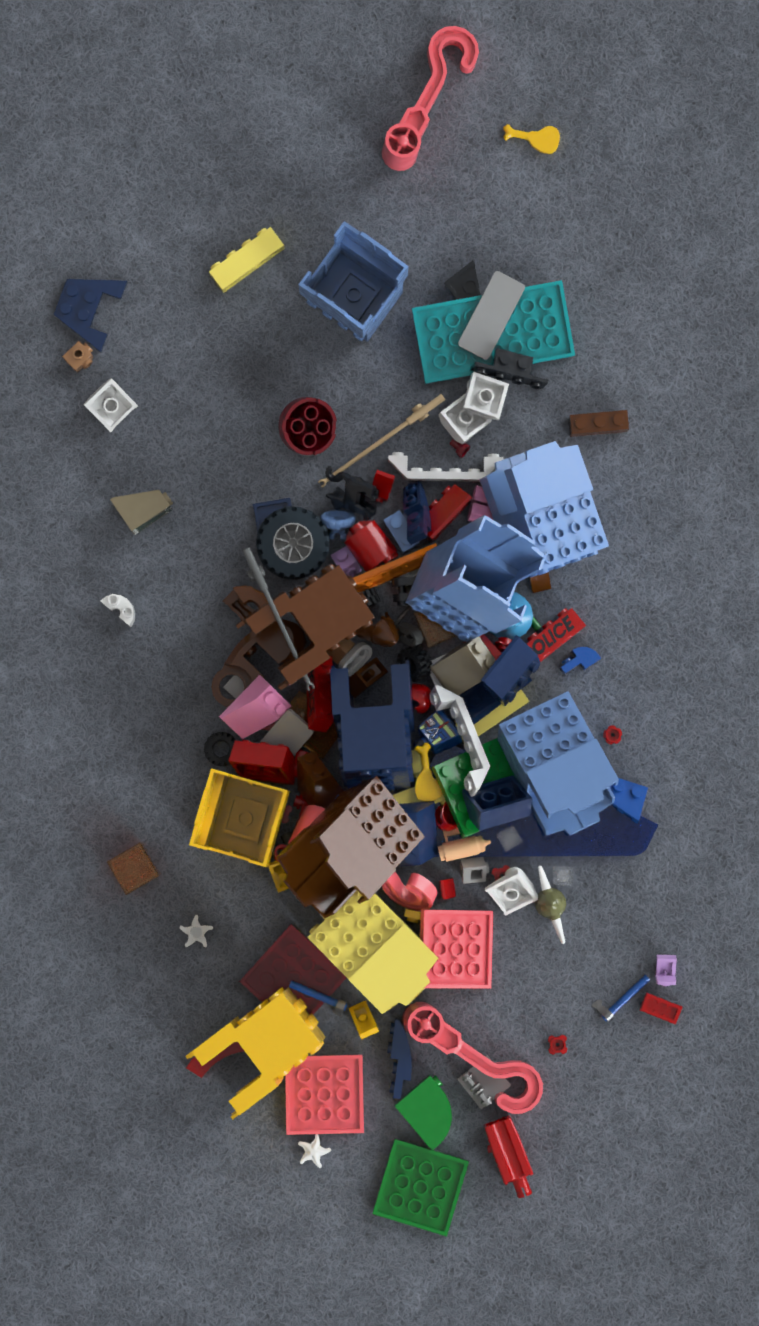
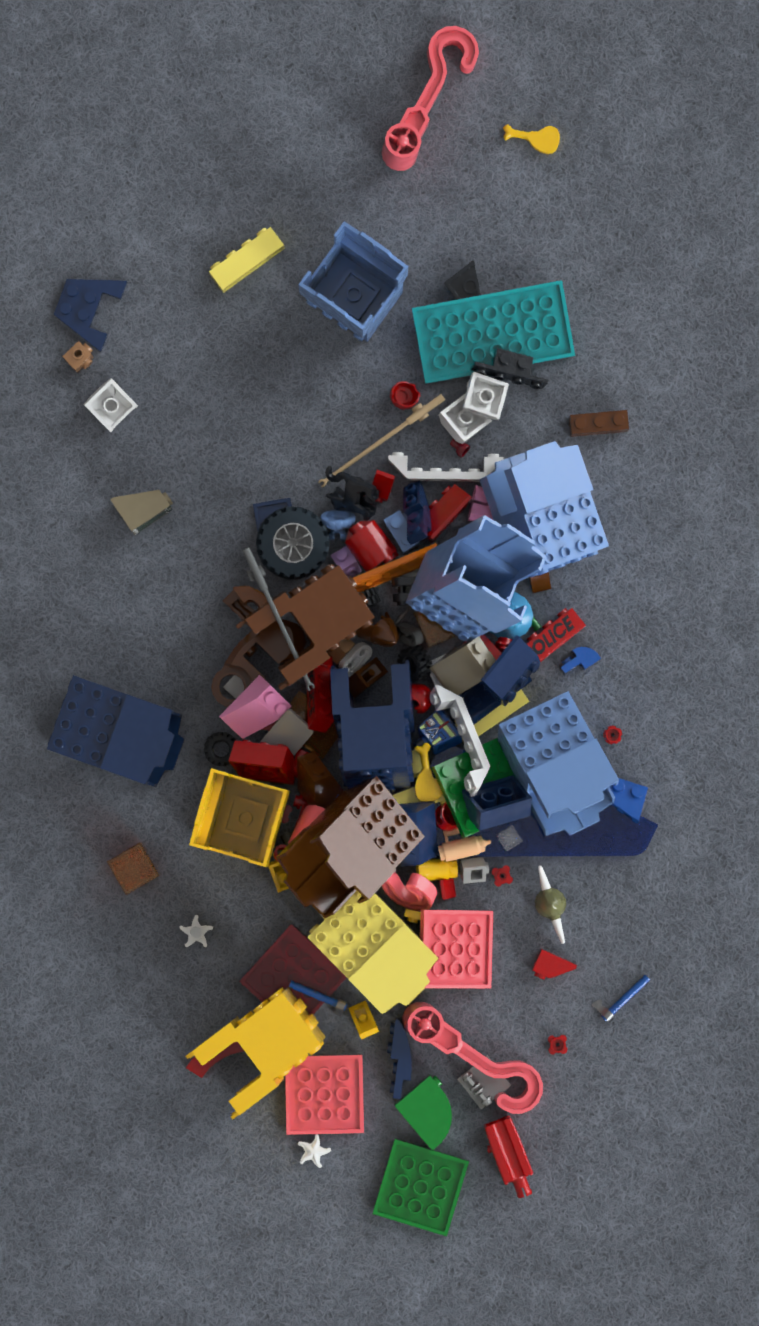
white cylinder [100,594,135,627] -> none
dark red cylinder [278,397,337,455] -> none
light grey piece [458,271,525,360] -> none
white slope [485,867,538,916] -> none
clear brick [552,865,573,886] -> none
red plate [639,992,682,1025] -> none
lavender bracket [655,955,677,986] -> none
none -> dark blue piece [47,675,185,787]
none -> red hair [390,381,420,410]
none -> yellow plant [416,858,458,881]
none -> red slope [531,949,577,980]

